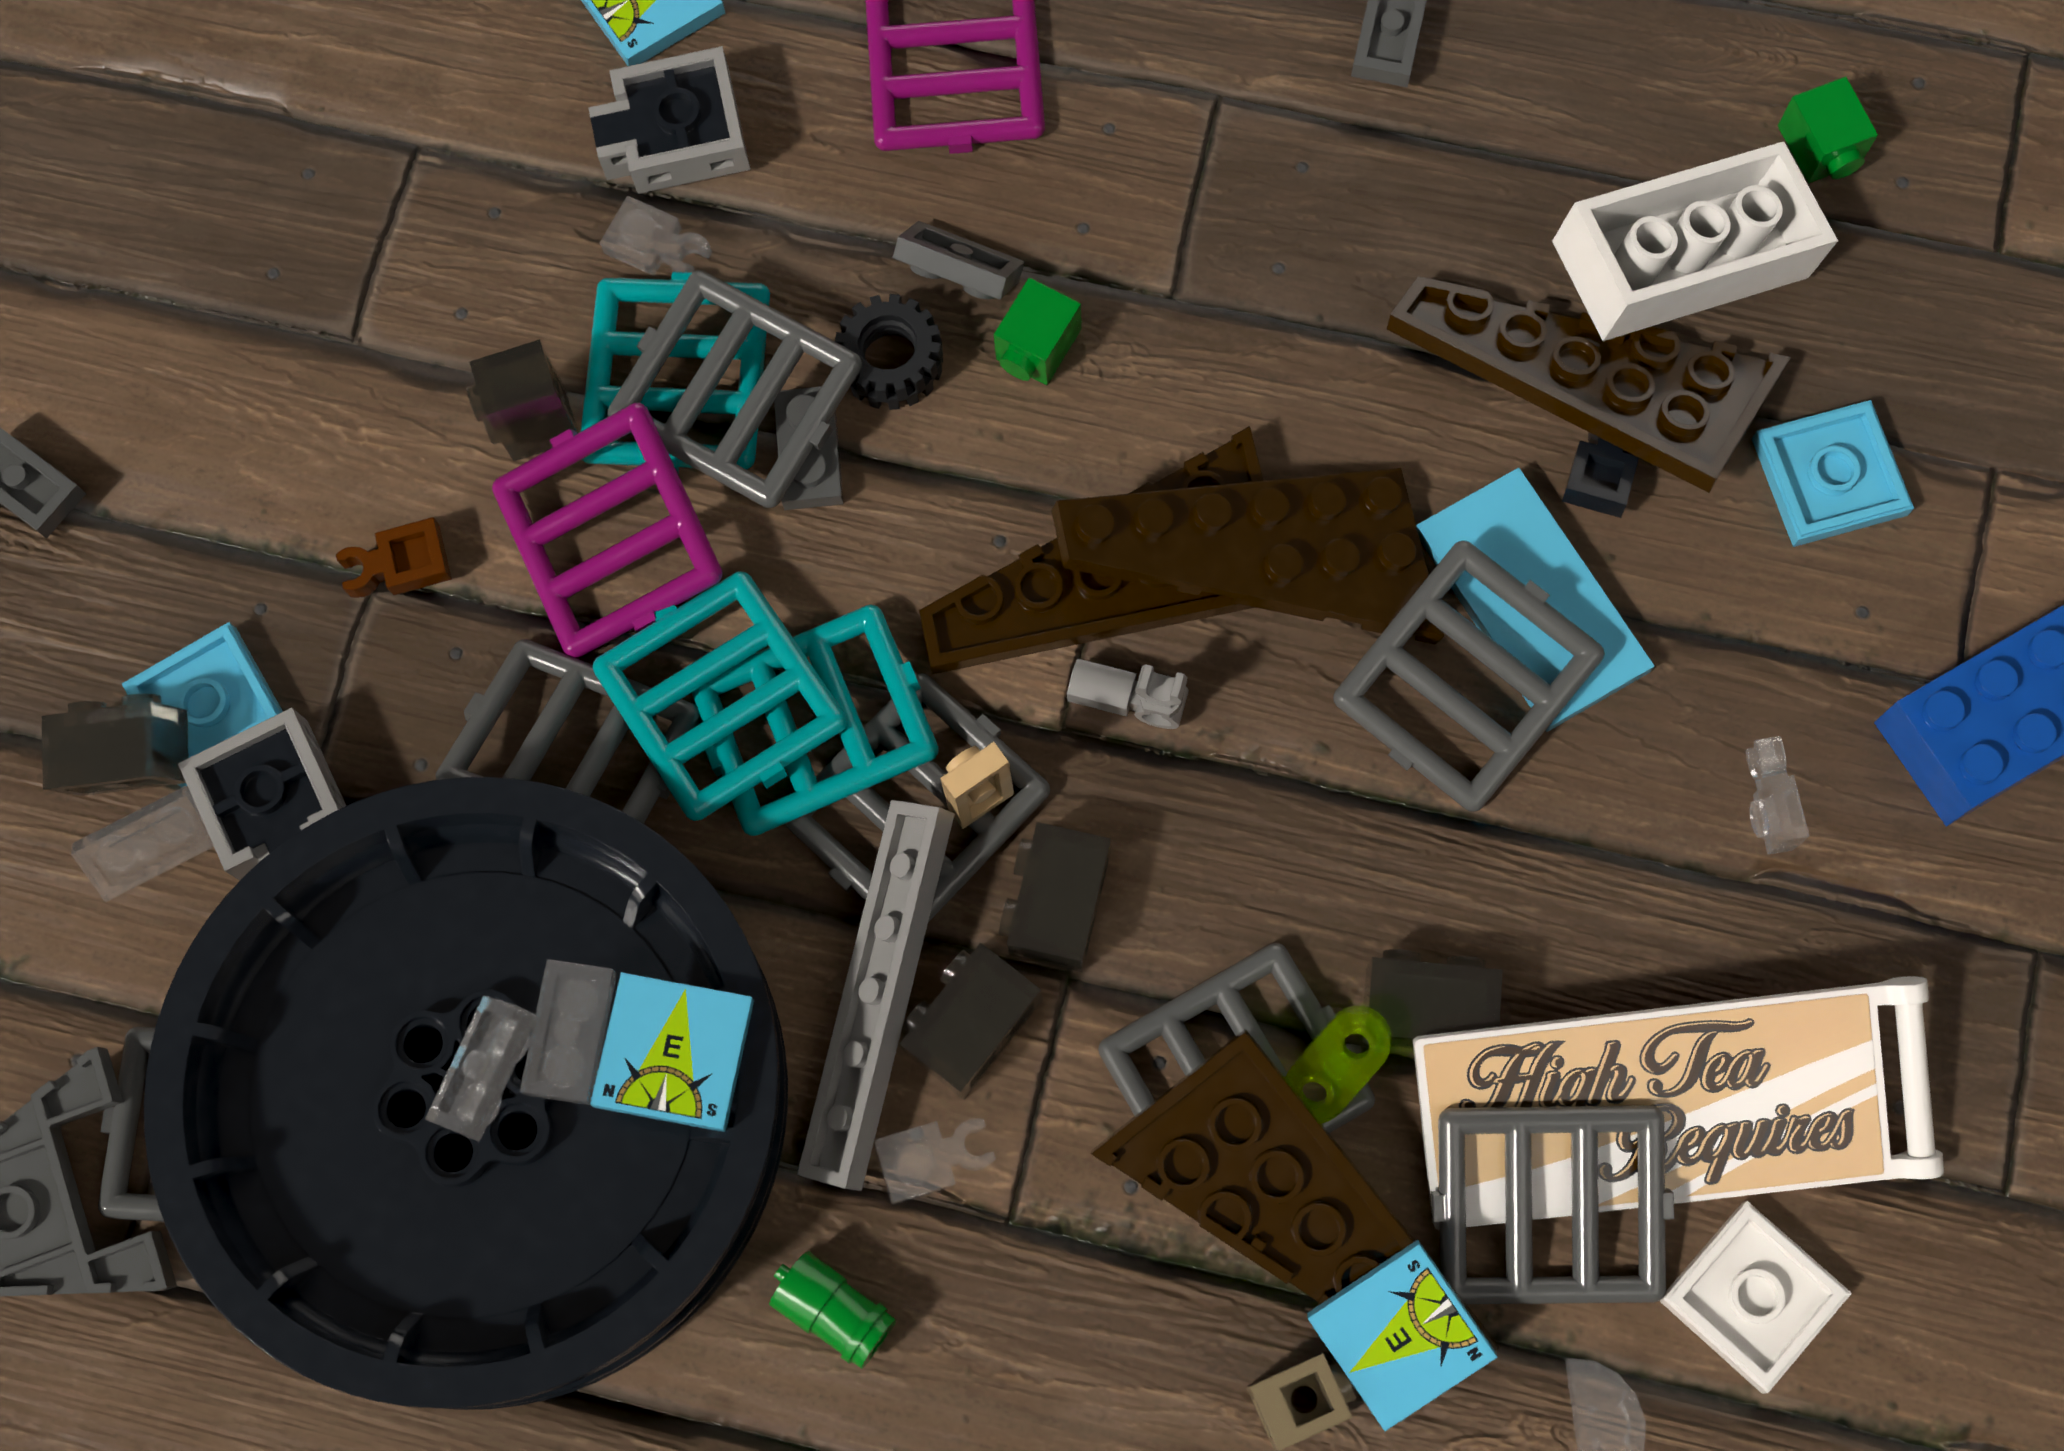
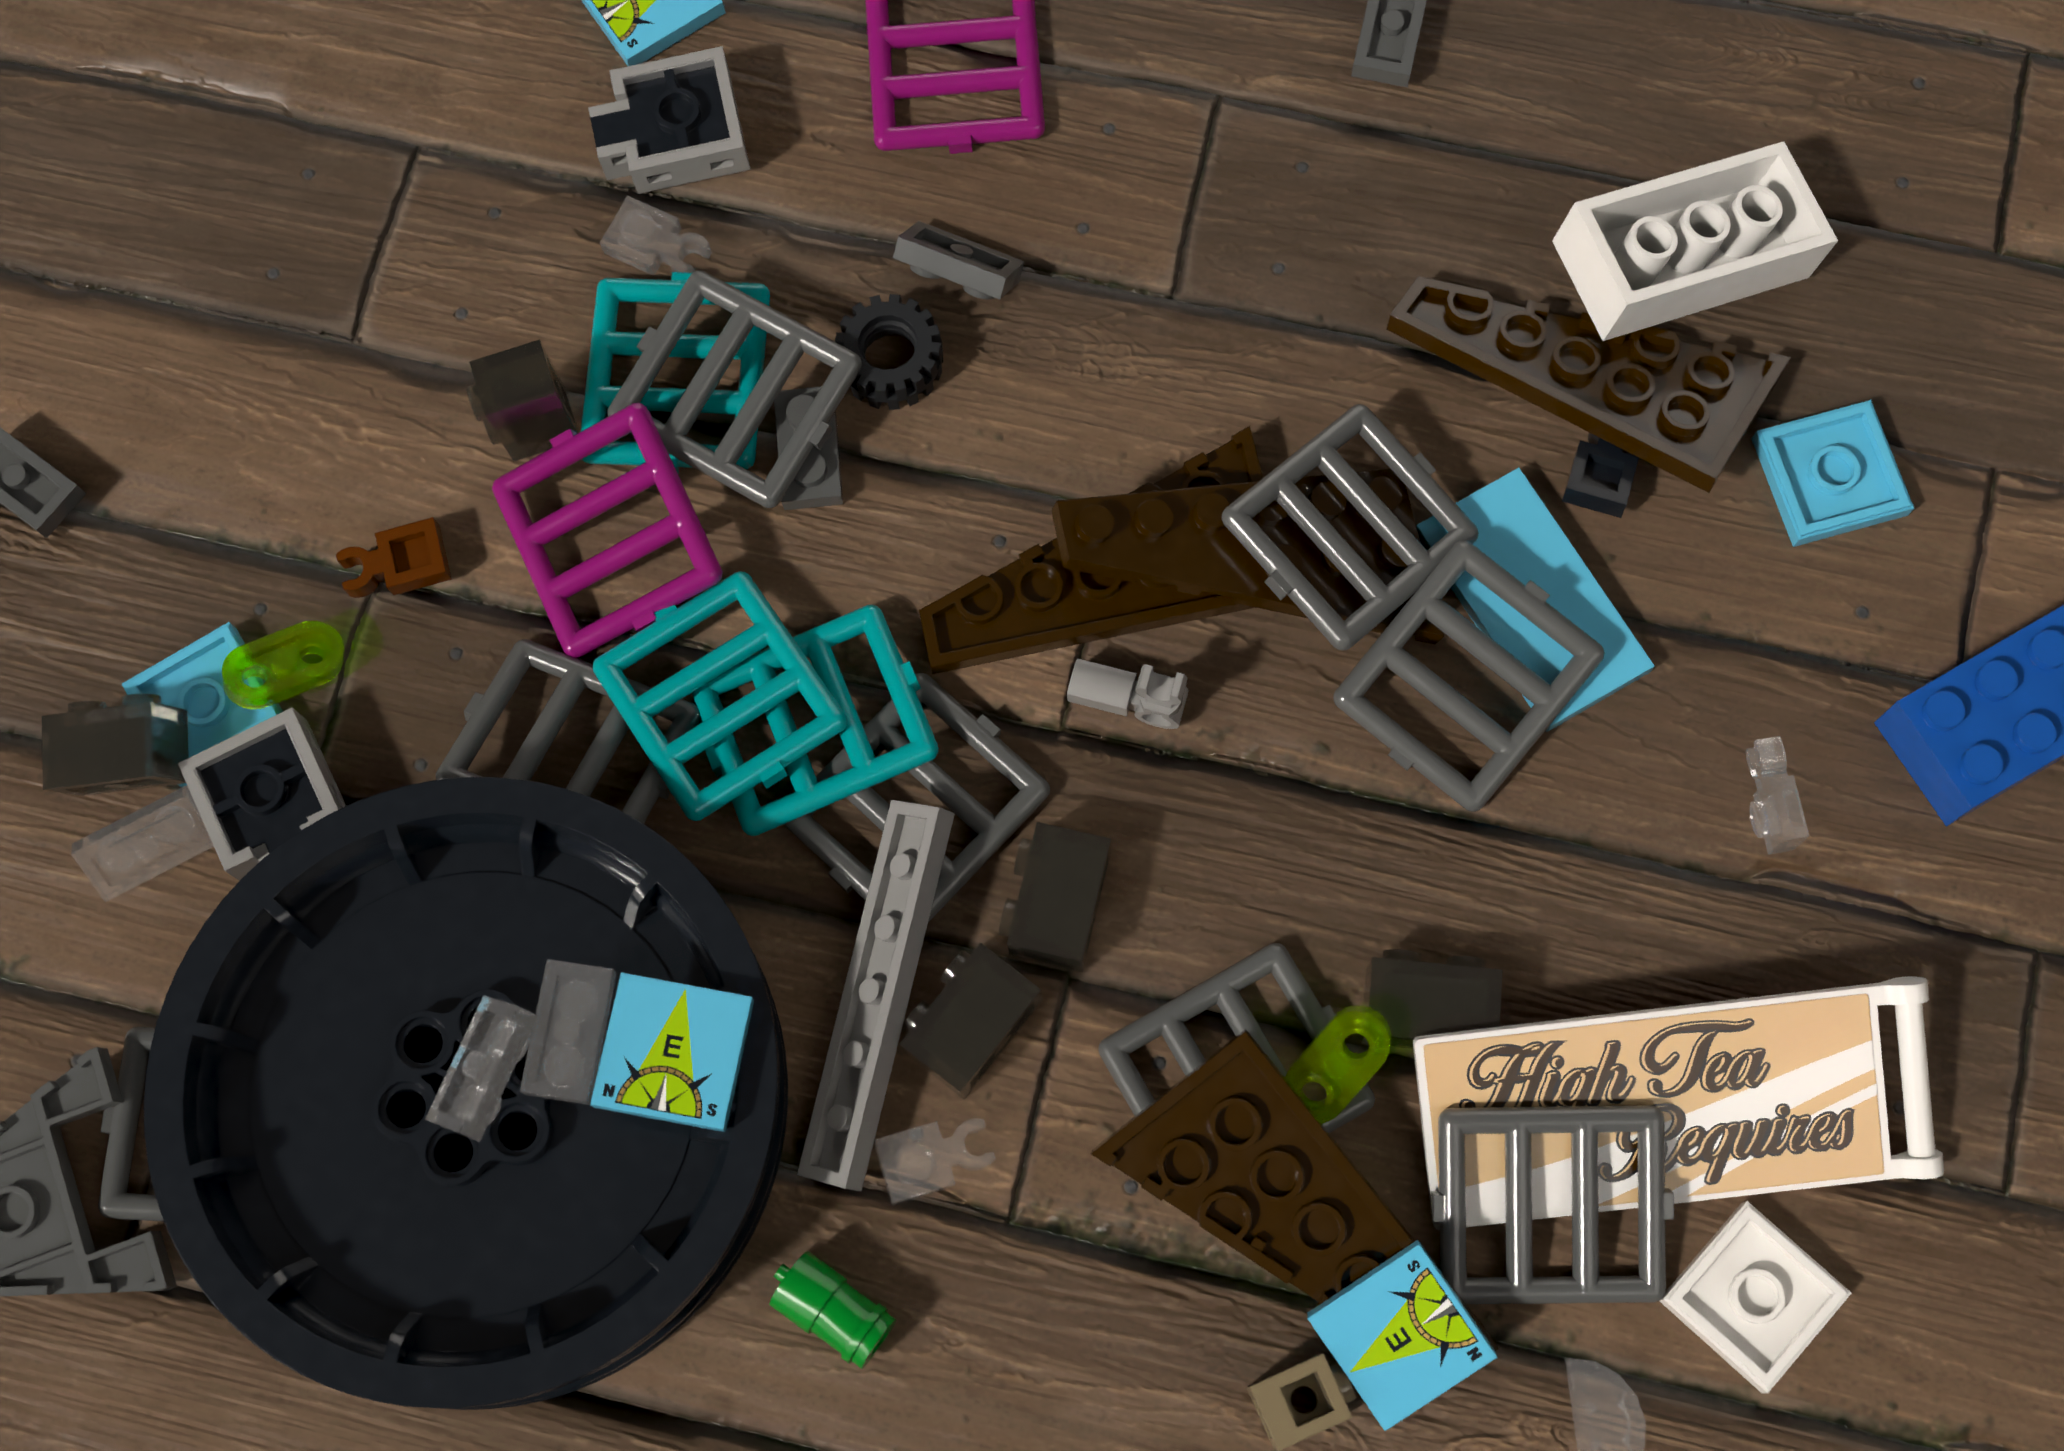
tan plate [940,742,1014,829] -> none
green brick [993,277,1082,386] -> none
green brick [1778,76,1878,184] -> none
none -> clear neon green plate [222,621,344,709]
none -> dark grey bar [1222,404,1478,651]

